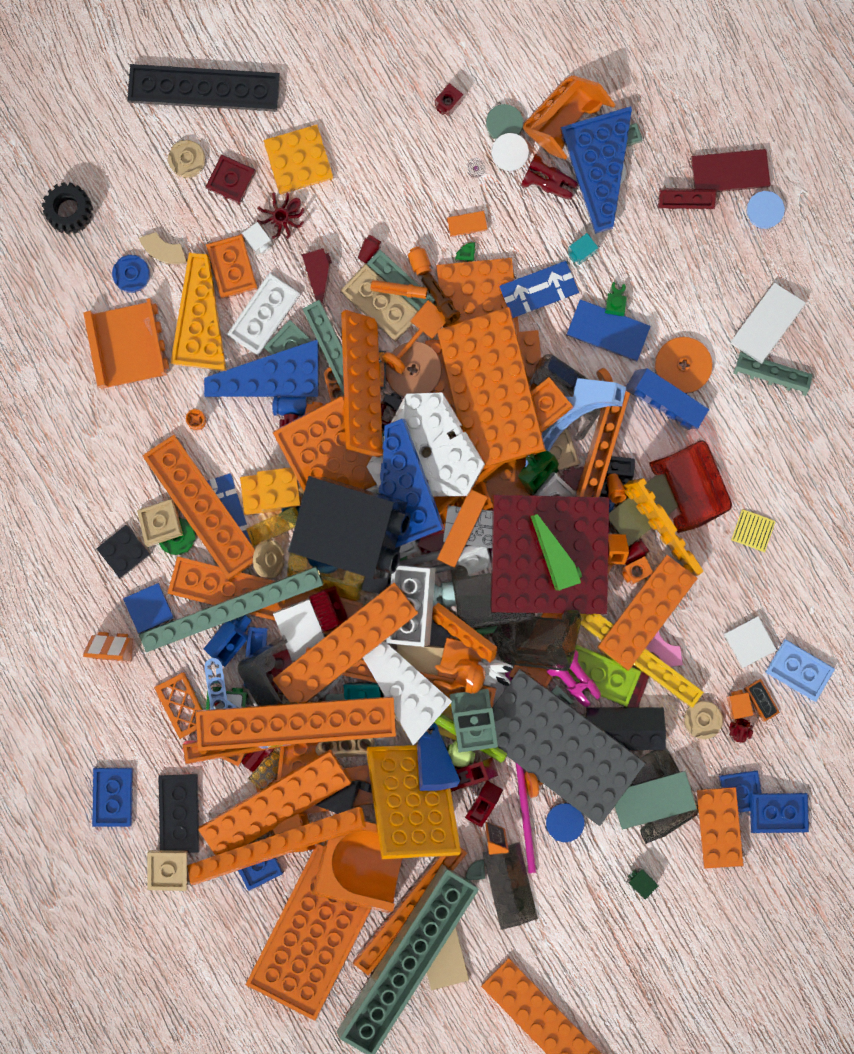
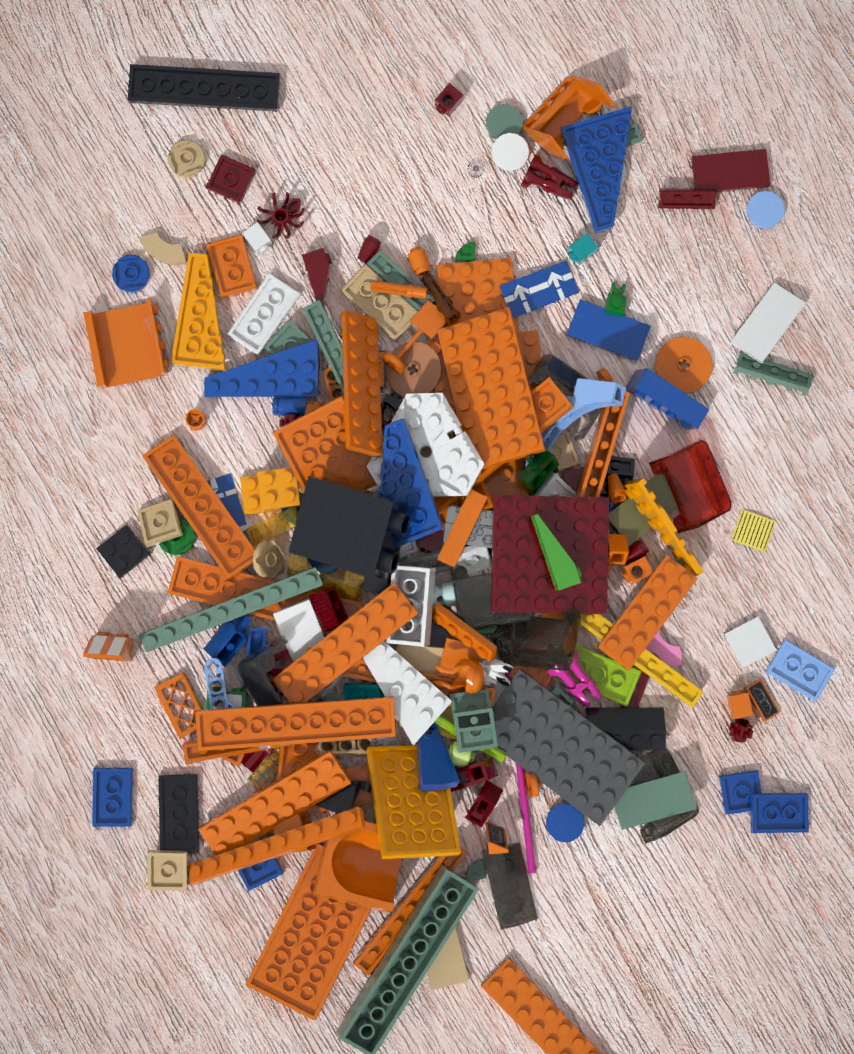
black tyre [42,182,93,234] -> none
blue tile [123,583,174,634] -> none
light orange plate [263,125,333,195] -> none
orange tile [447,211,488,237] -> none
dark green brick [626,868,659,900] -> none
tan tile [684,701,723,739] -> none
orange plate [697,787,744,869] -> none

